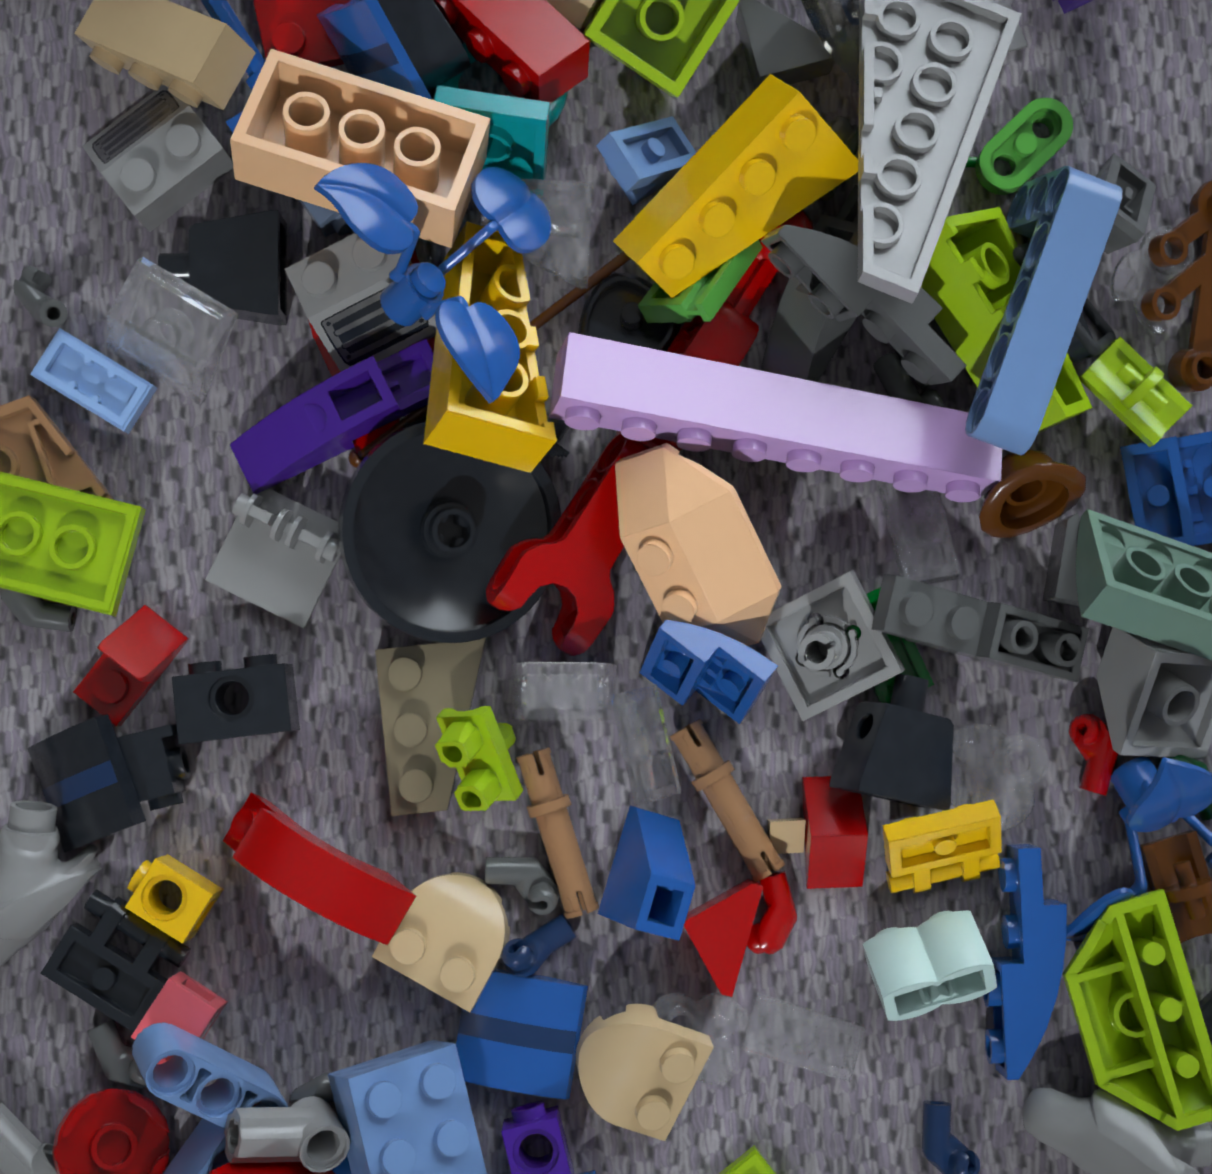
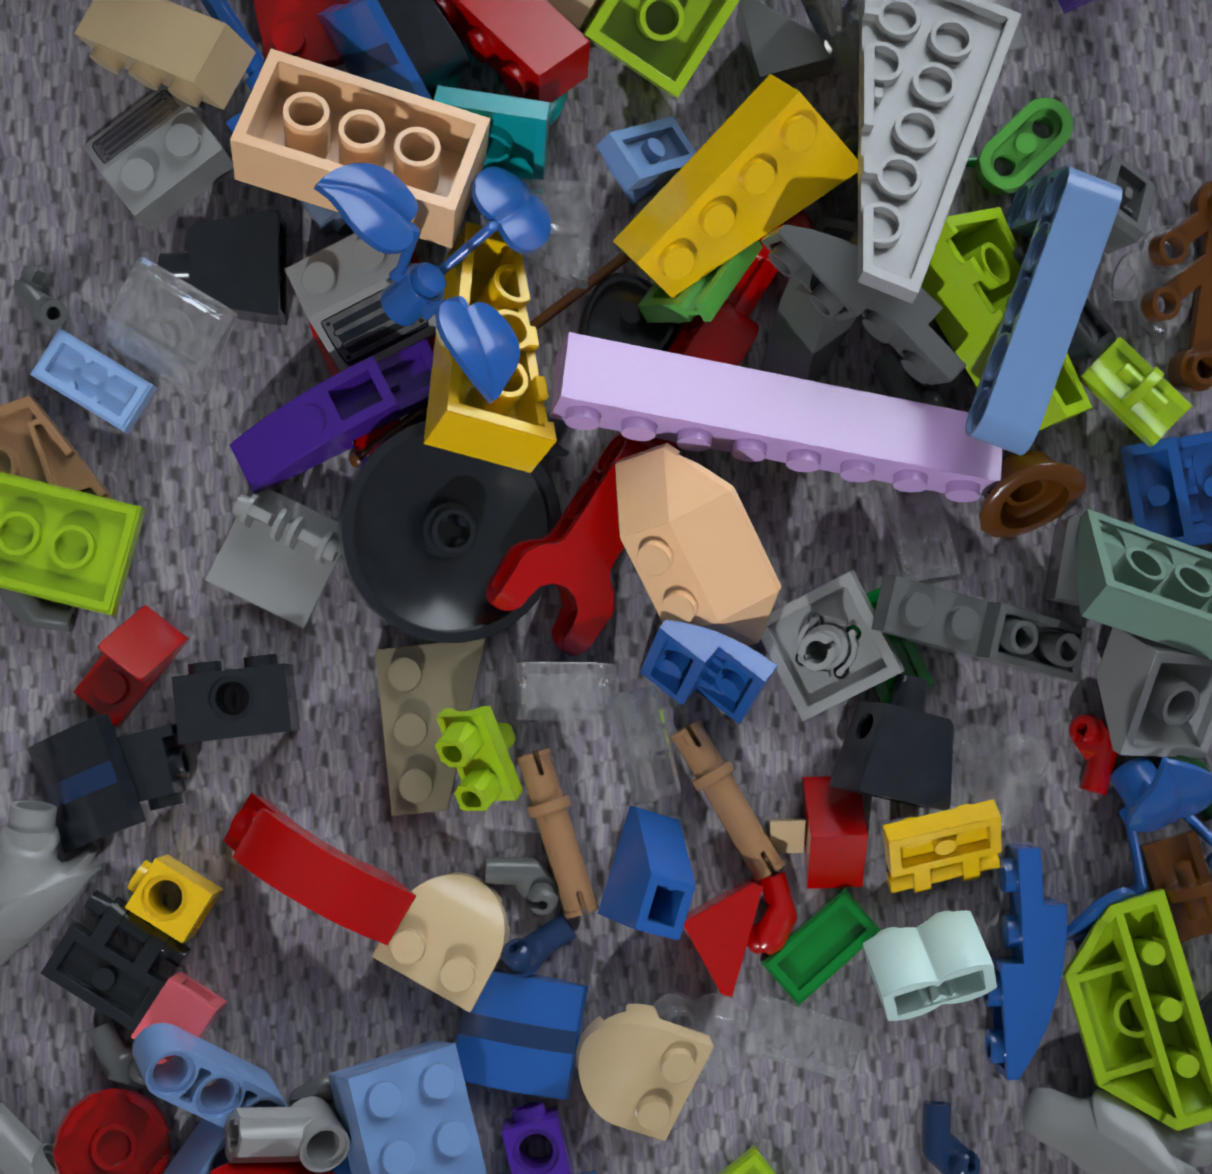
none -> green tile [760,888,881,1006]

